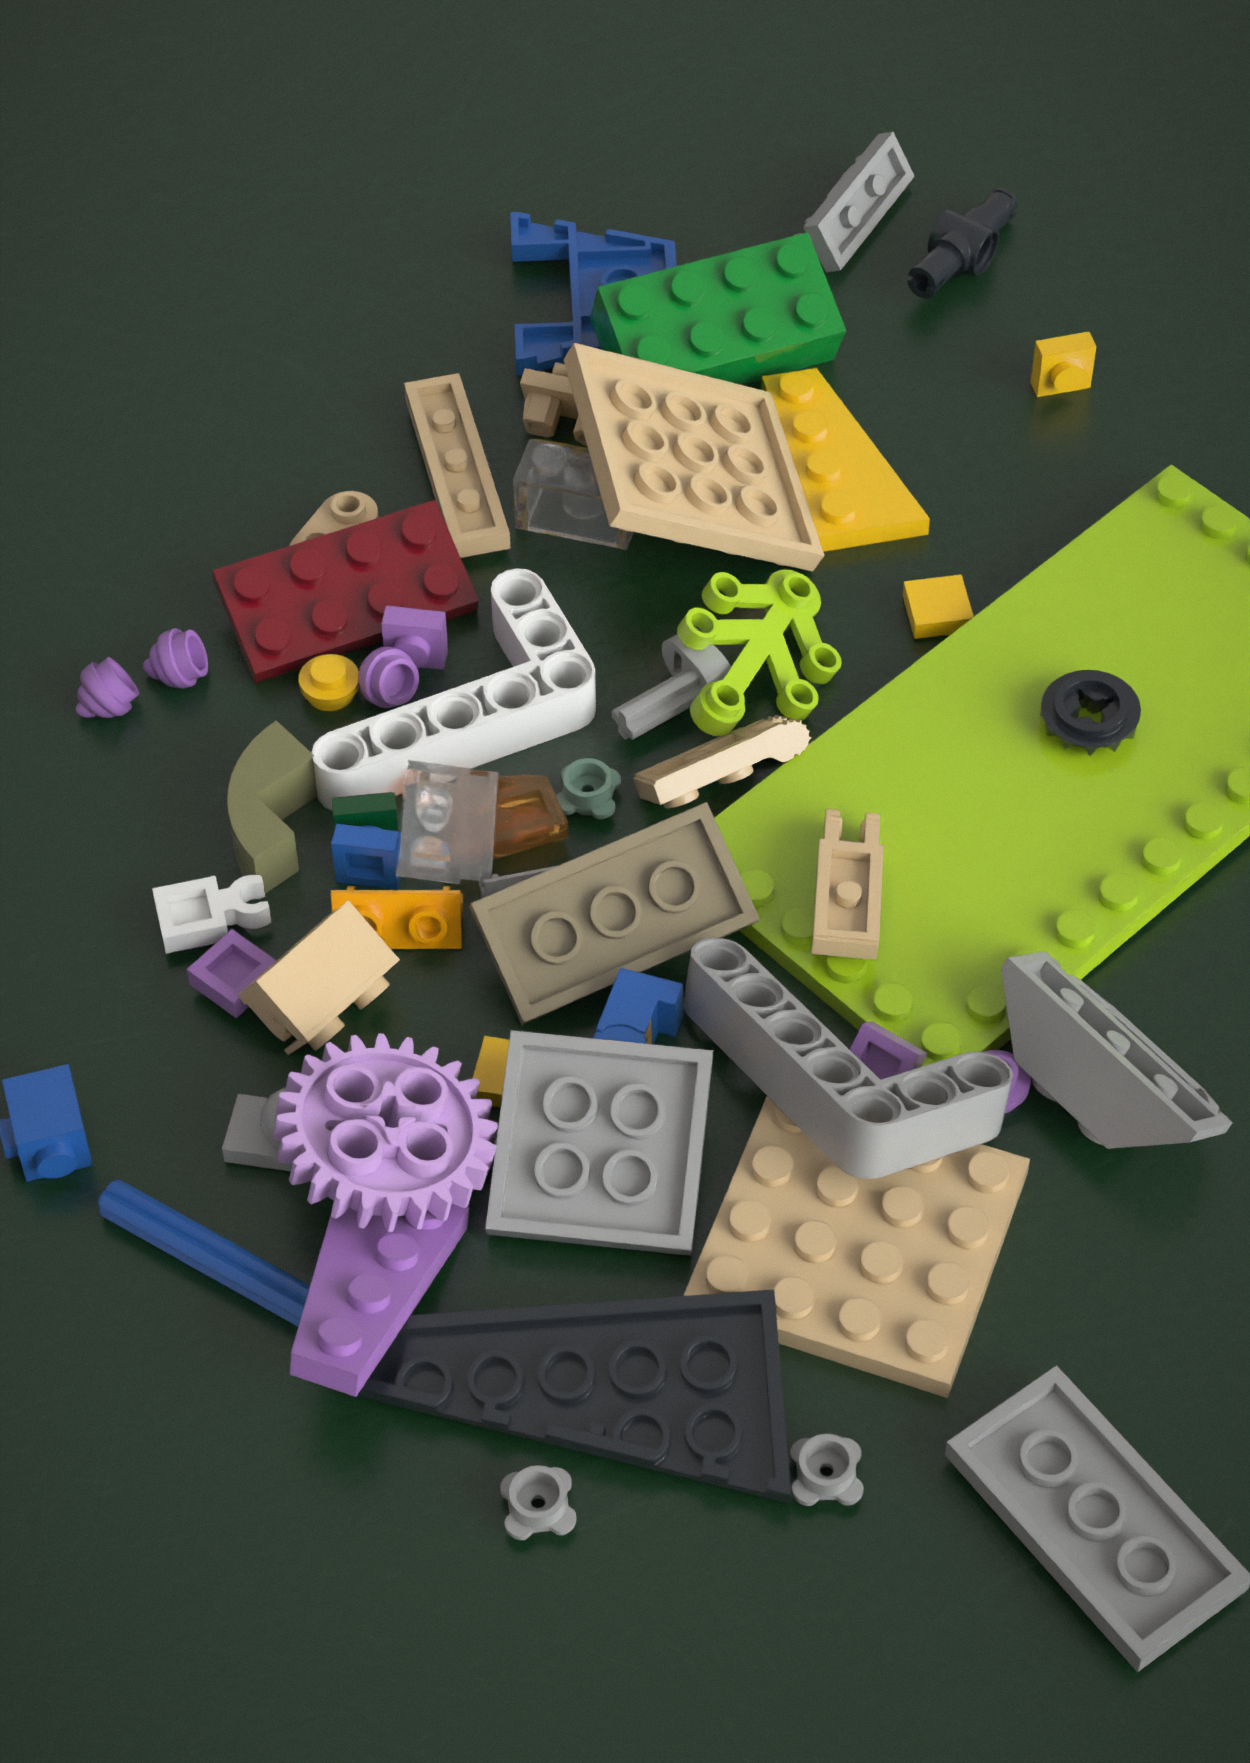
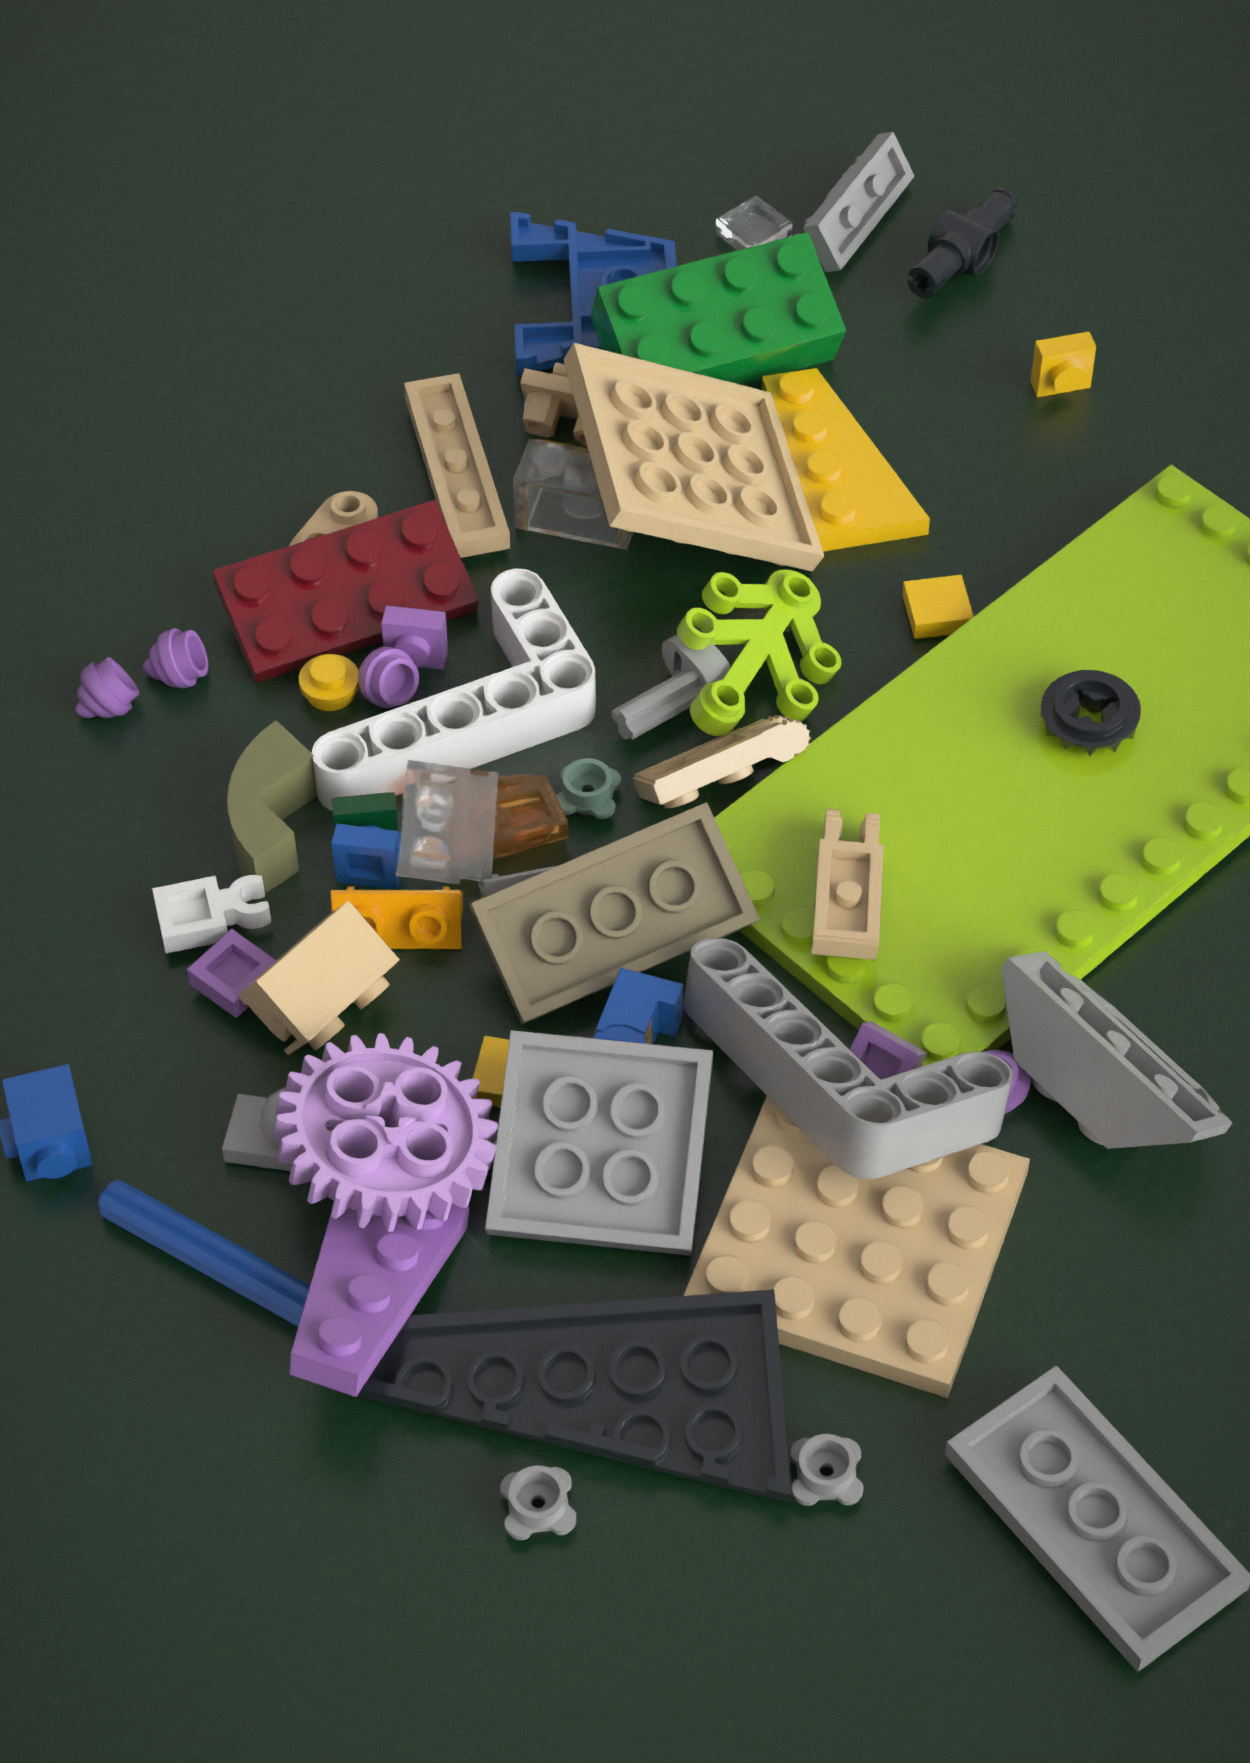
none -> clear tile [716,196,792,250]

